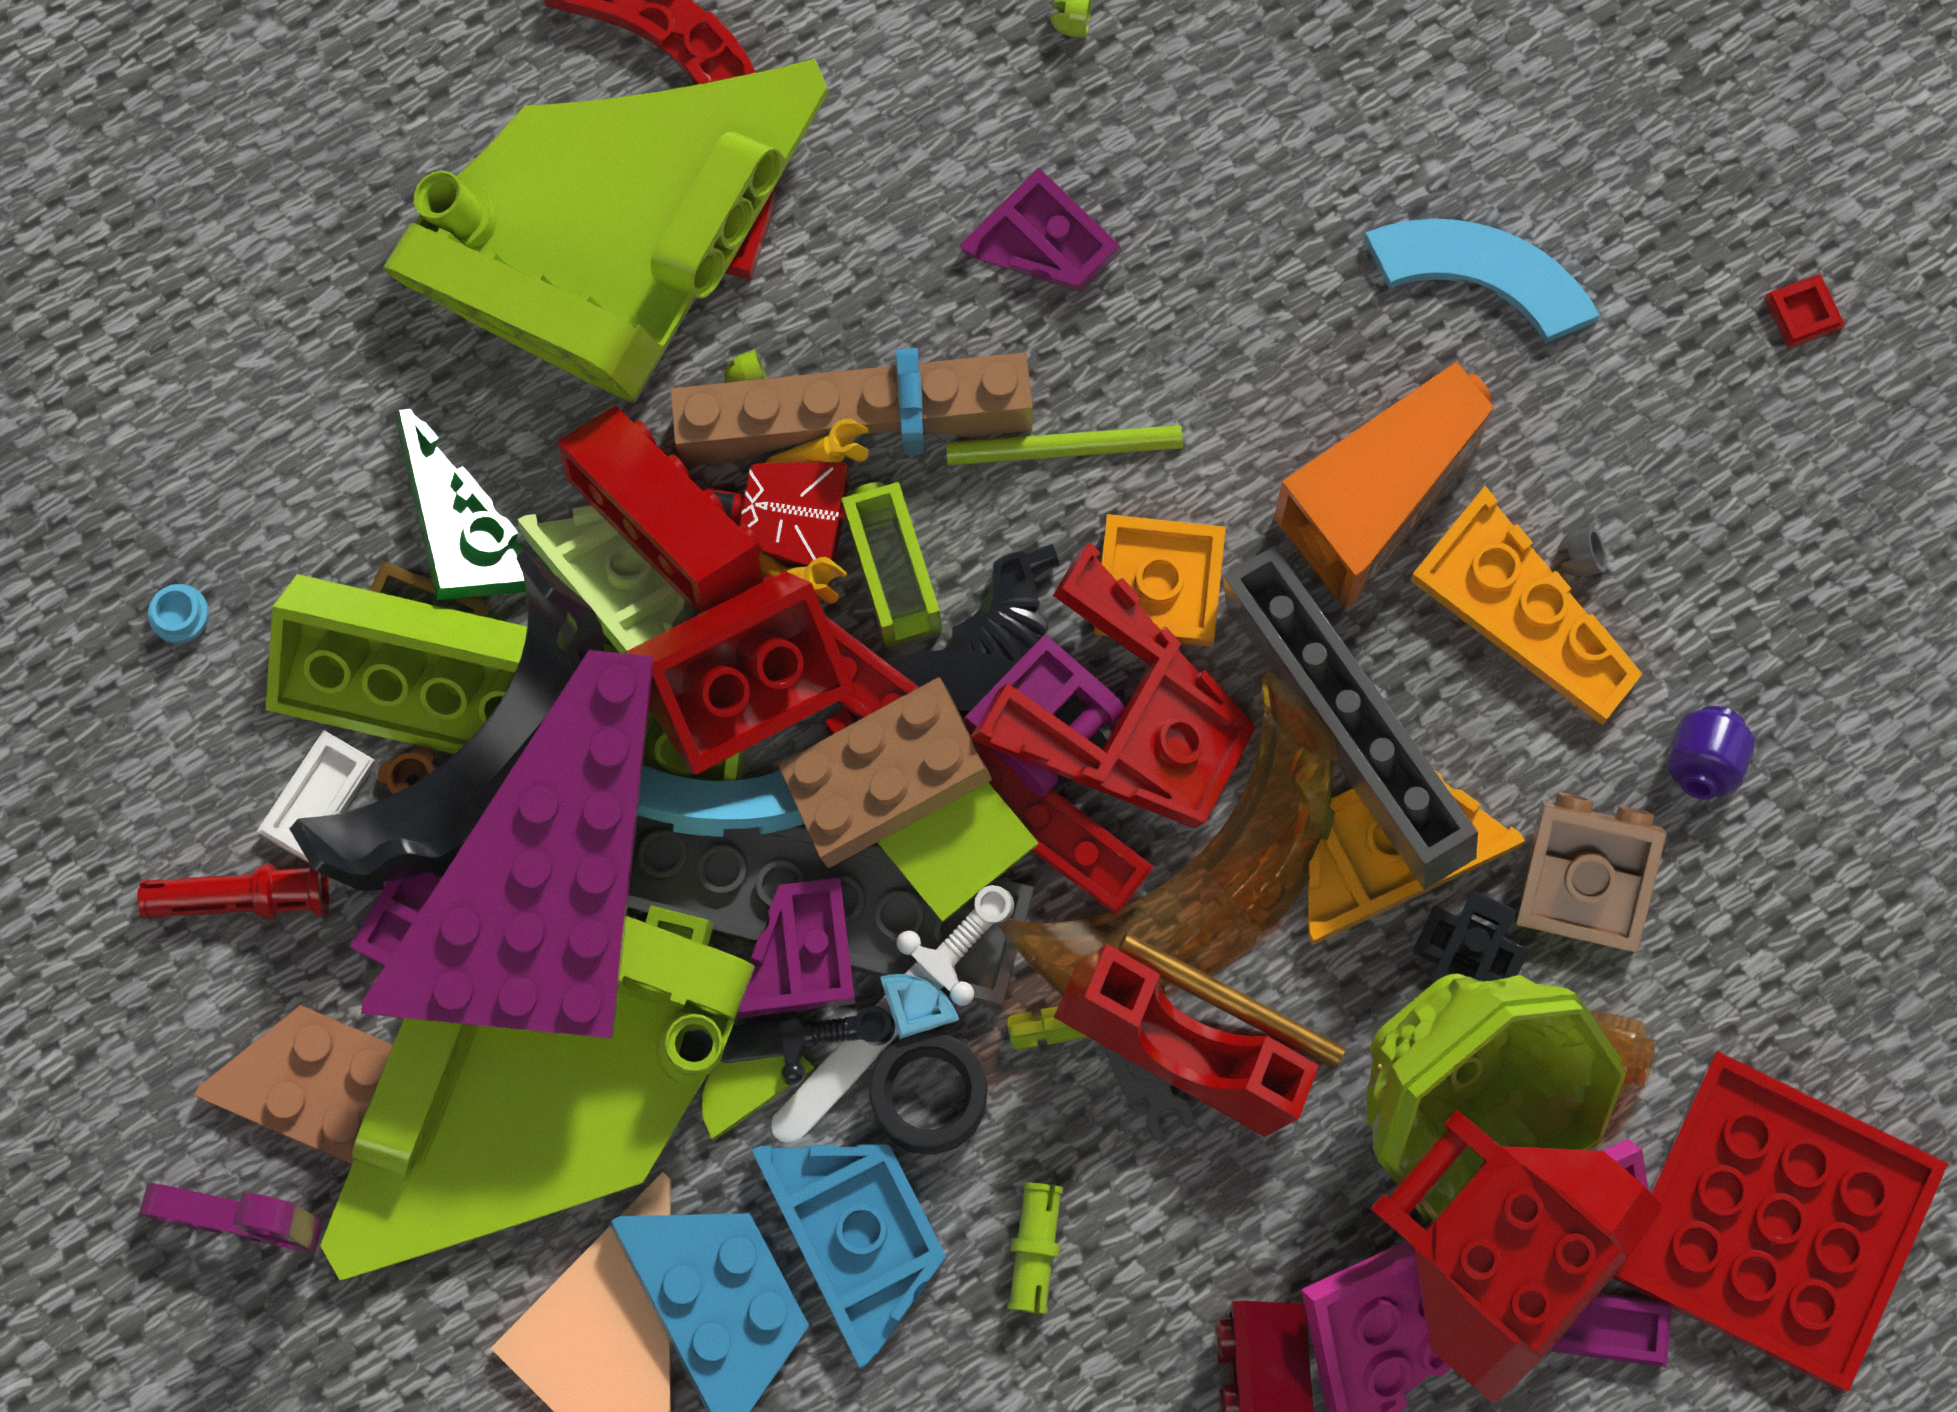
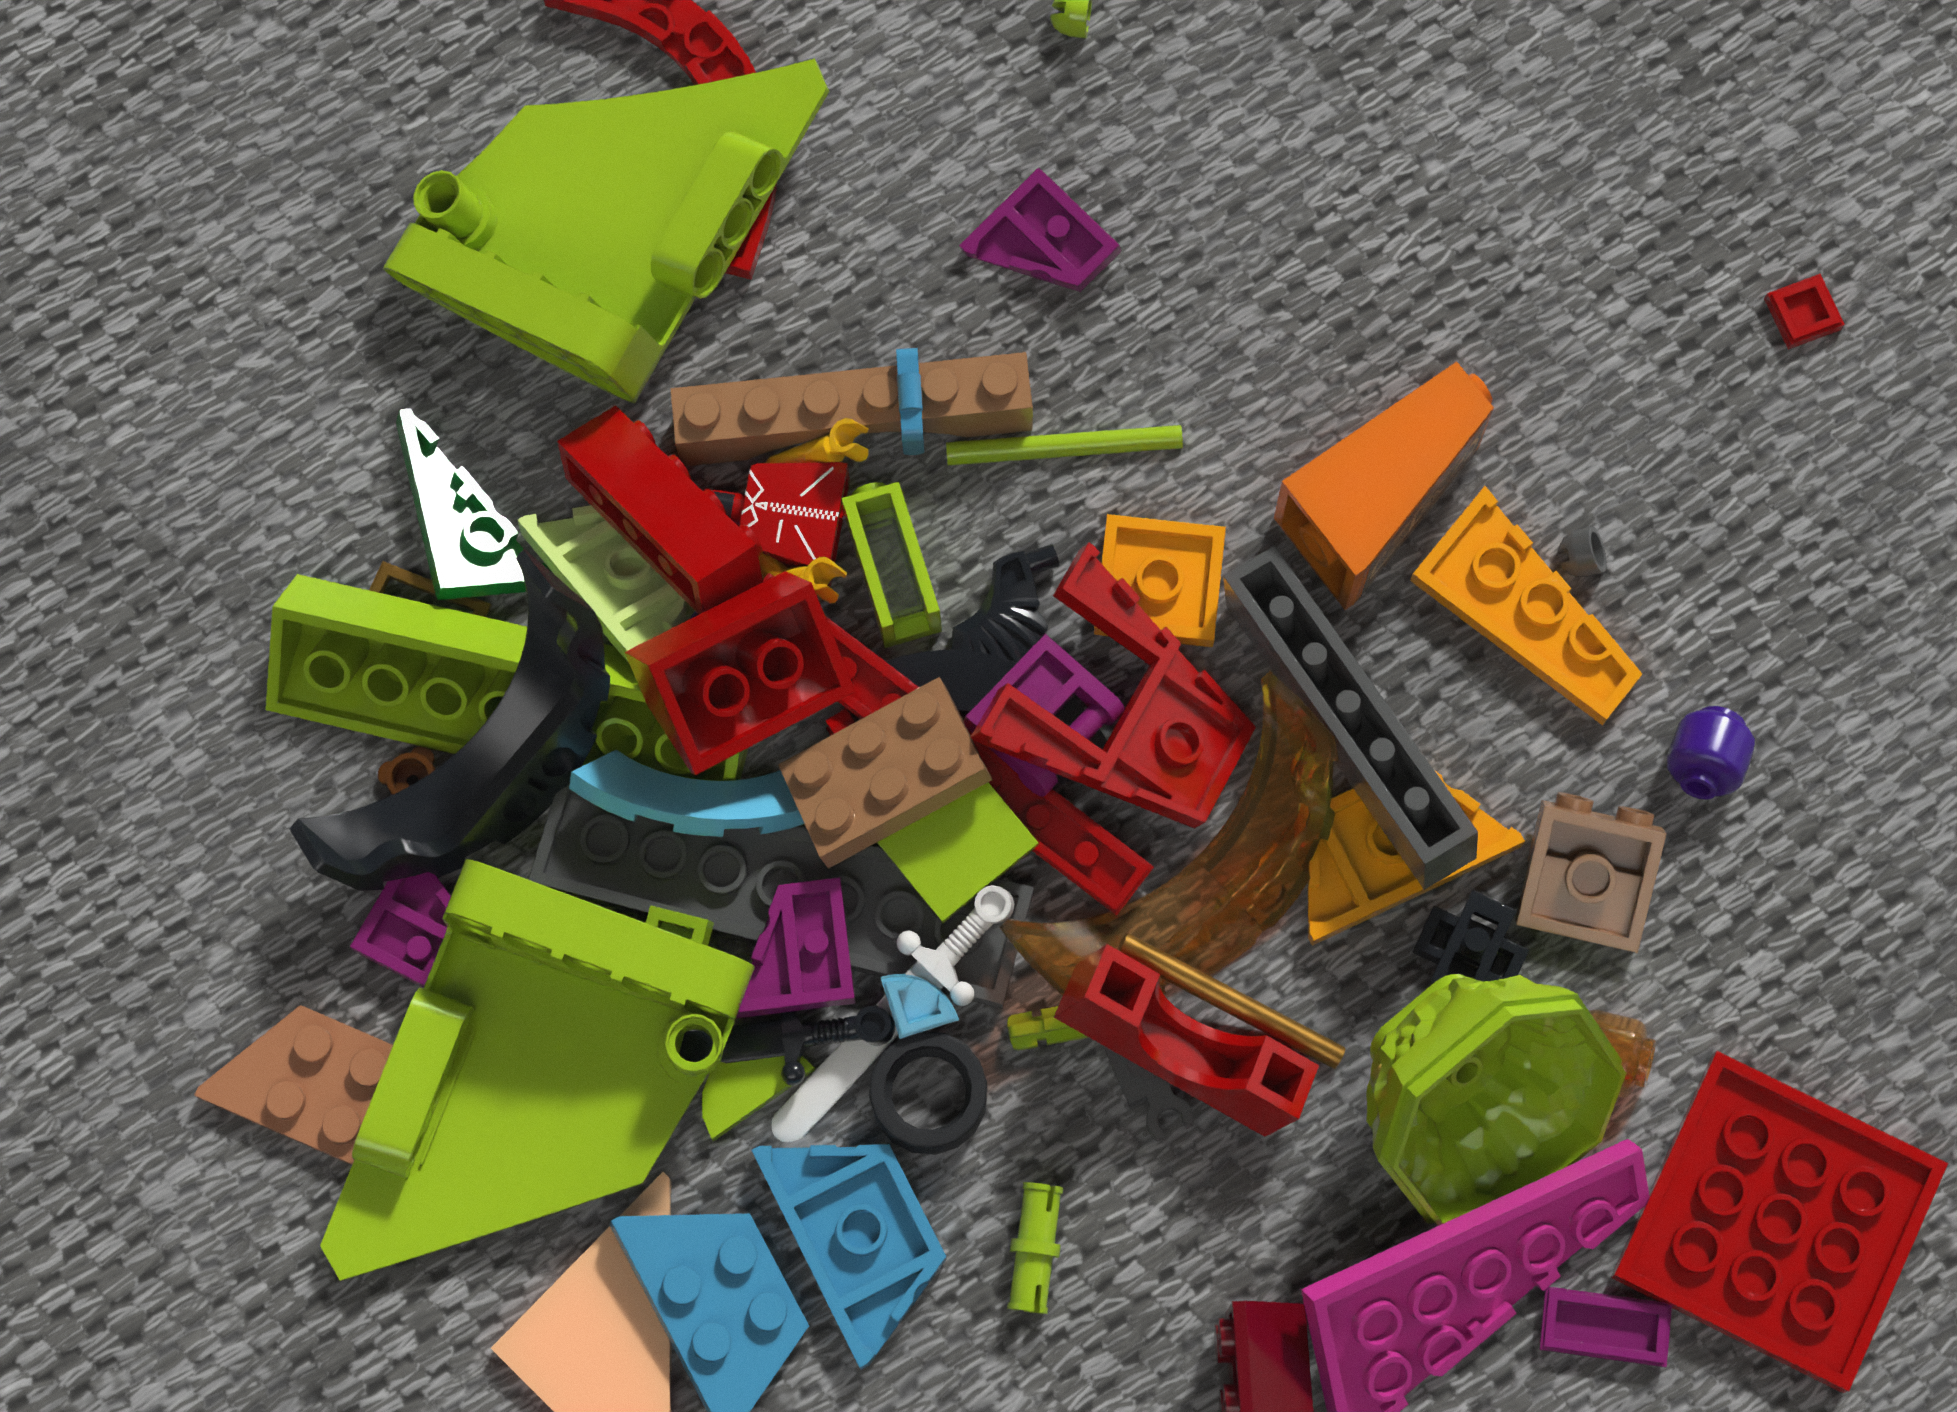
red pin [137,864,329,920] -> none
magenta beam [139,1183,323,1254] -> none
medium azure plate [148,584,209,644] -> none
white tile [257,730,377,864] -> none
magenta wing [361,650,654,1038] -> none
lime hinge [724,349,767,383] -> none
medium azure tile [1364,219,1600,344] -> none
red piece [1370,1109,1660,1401] -> none

